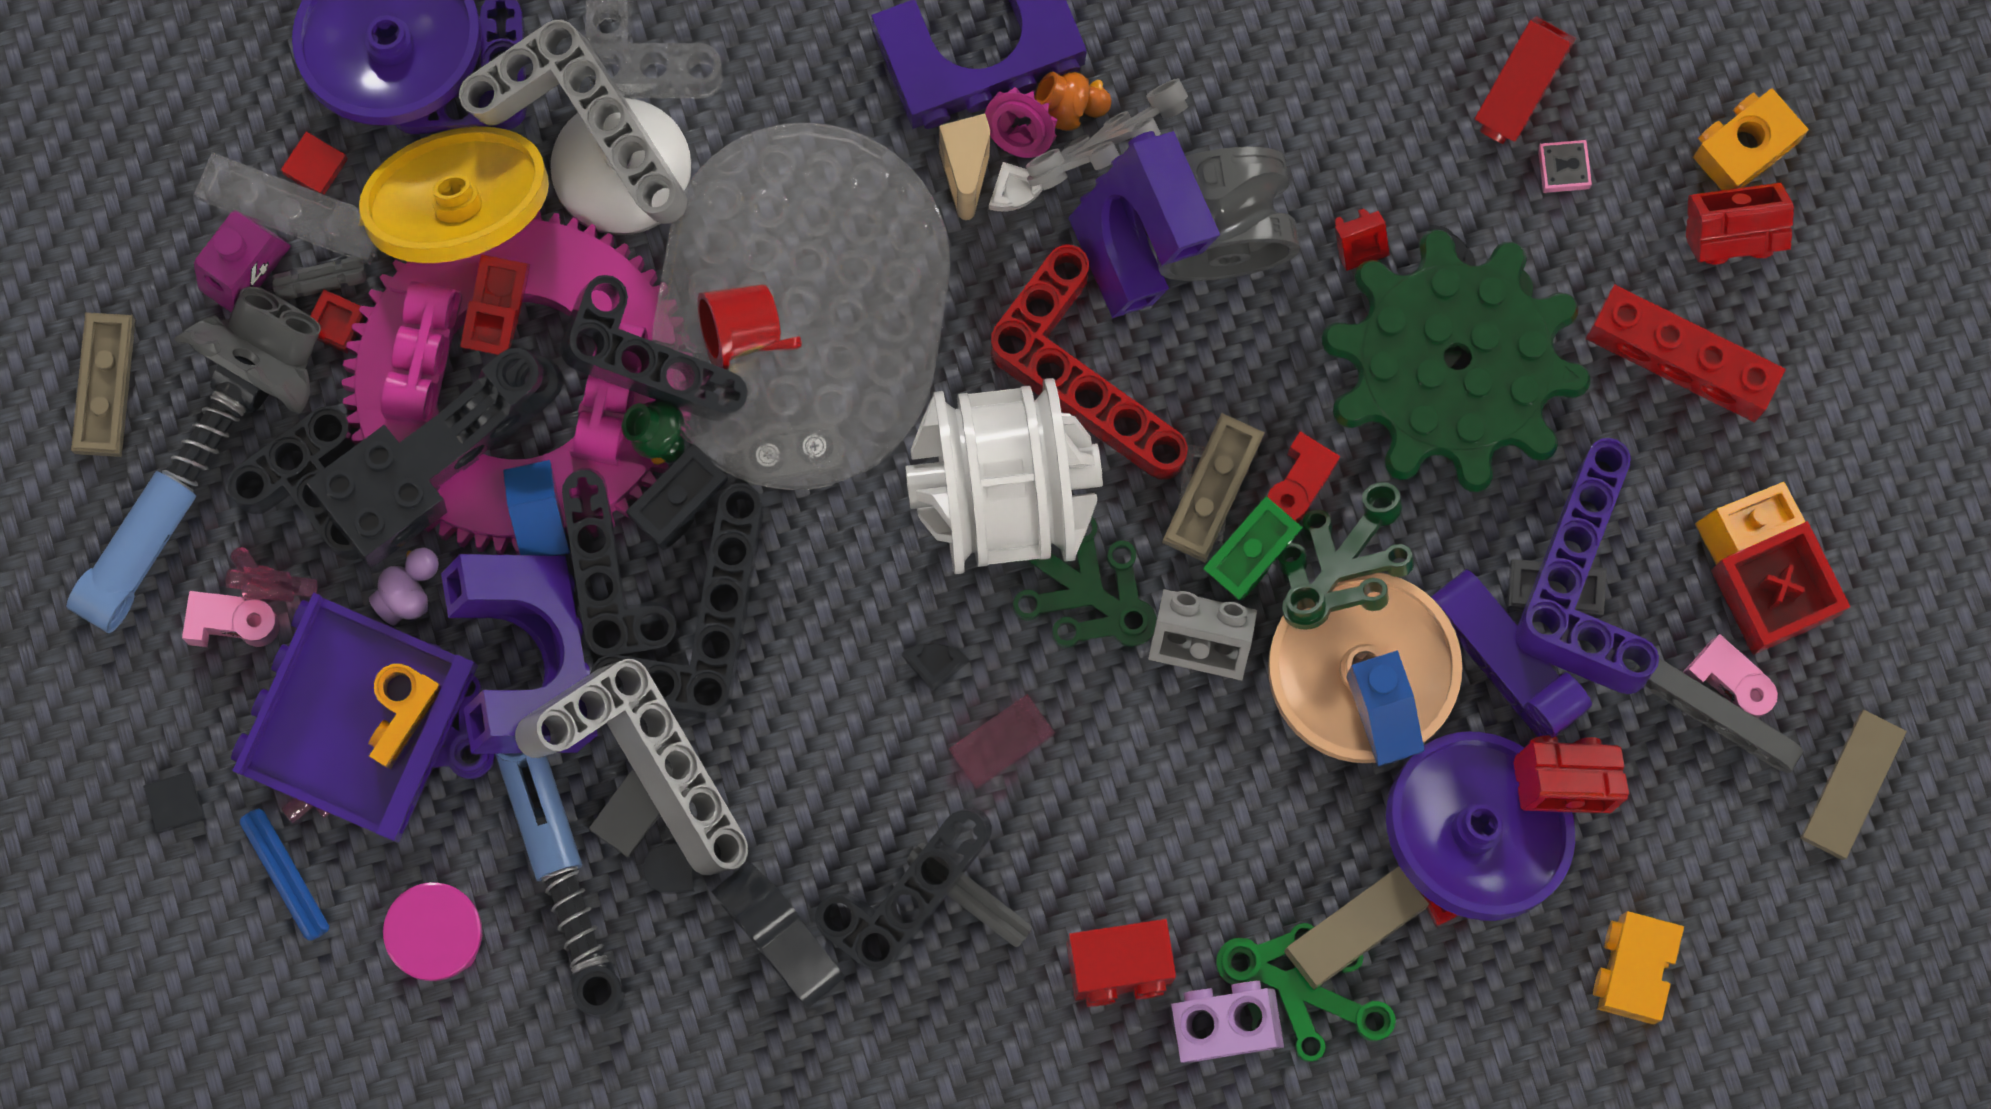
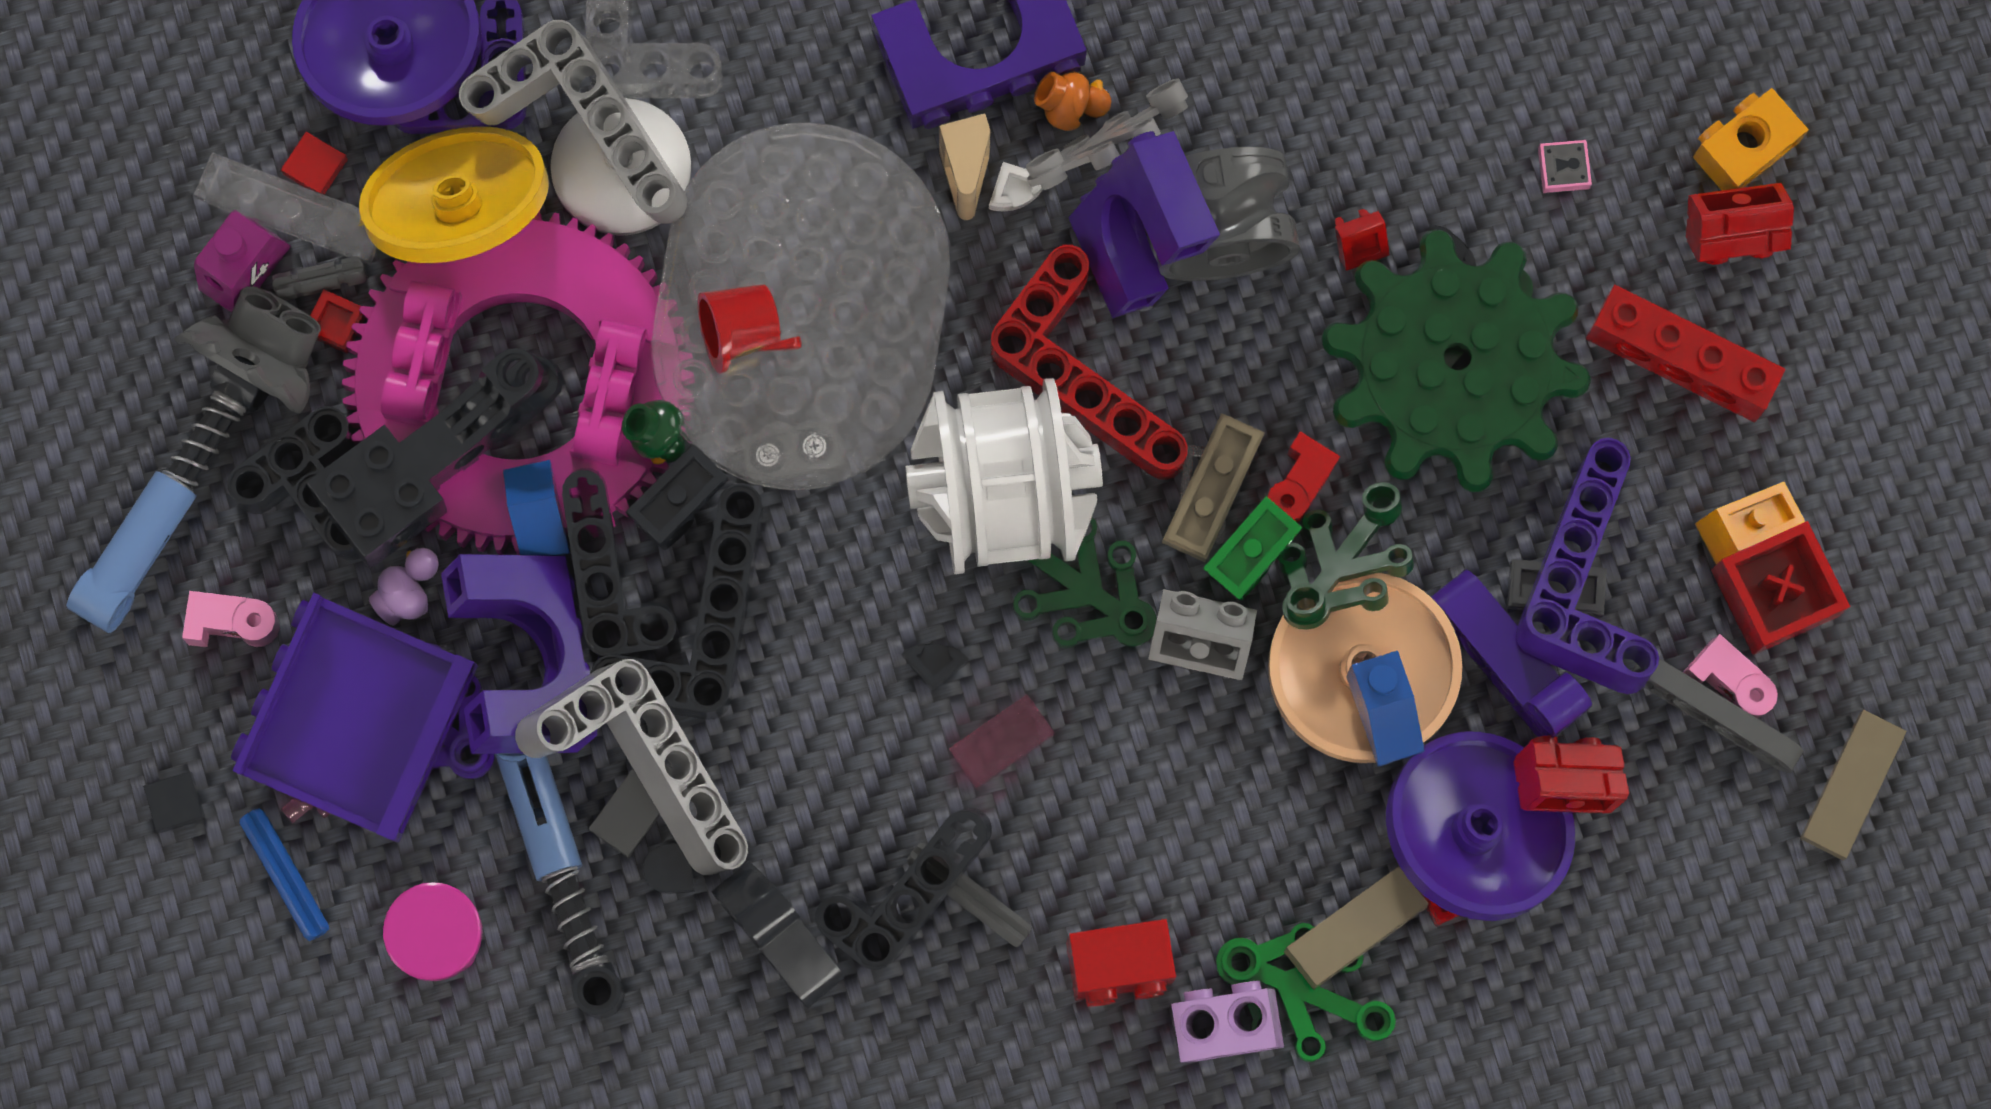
dark tan tile [71,312,136,457] -> none
clear pink piece [226,547,317,602] -> none
light orange plate [368,664,442,769] -> none
red slope [460,254,530,355] -> none
black beam [560,275,748,421] -> none
dark pink gear [985,87,1058,158] -> none
red slope [1474,16,1577,144] -> none
light orange brick [1593,911,1684,1025] -> none

